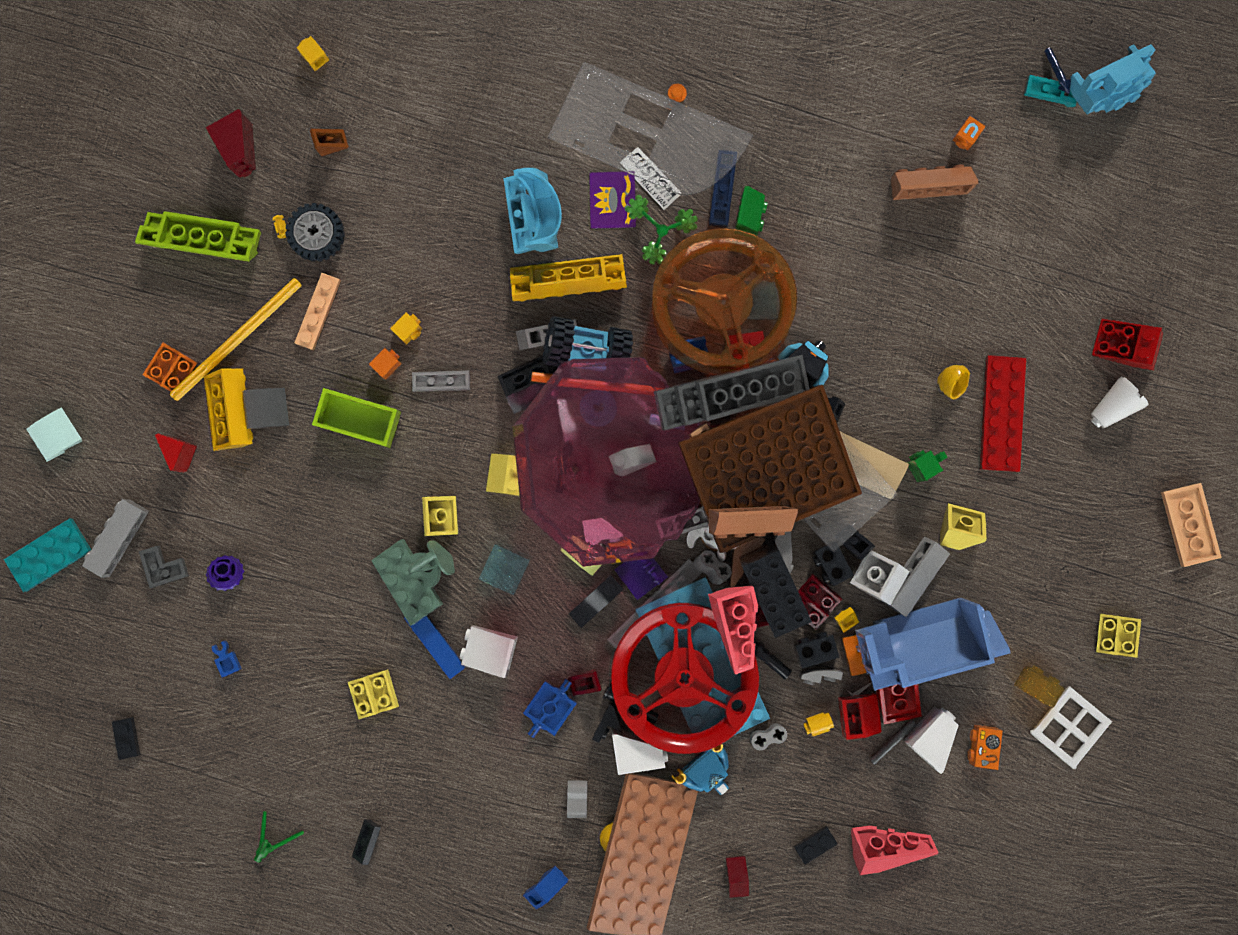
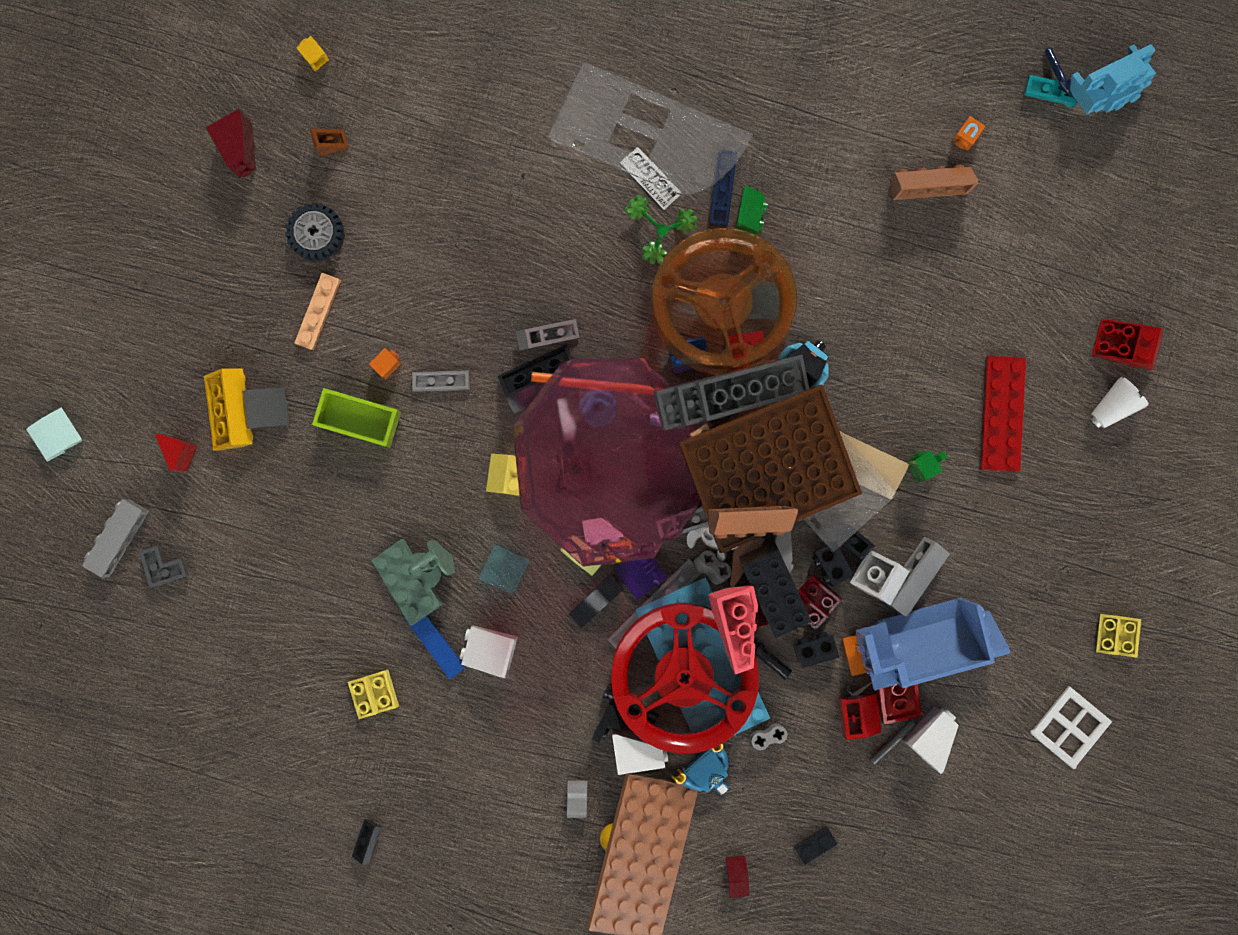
teal plate [4,518,91,592] -> none
black plate [112,717,141,760] -> none
lime slope [135,211,261,262] -> none
orange slope [142,342,197,392] -> none
yellow axle [170,278,302,401] -> none
dark purple piece [206,555,245,591] -> none
blue plate [212,641,242,678] -> none
green plant [254,811,304,863] -> none
yellow piece [273,215,287,239] -> none
yellow brick [390,312,423,344] -> none
light yellow slope [422,496,458,536] -> none
medium azure piece [503,168,562,254] -> none
yellow slope [510,254,627,302] -> none
blue plate [523,679,577,738] -> none
blue slope [523,866,569,909] -> none
black plate [543,316,633,378] -> none
dark red slope [568,669,602,696] -> none
dark purple sticker [590,171,636,228] -> none
light grey slope [609,444,657,477] -> none
orange plate [668,84,687,103] -> none
light grey slope [799,668,843,685] -> none
yellow brick [803,712,834,737] -> none
black tile [827,396,845,421] -> none
yellow plate [834,607,859,633] -> none
coral wedge [851,826,938,875] -> none
yellow hat [937,365,970,400] -> none
light yellow slope [940,503,987,550] -> none
orange brick [968,725,1003,770] -> none
clear yellow brick [1014,665,1064,708] -> none
light nougat plate [1161,483,1222,567] -> none

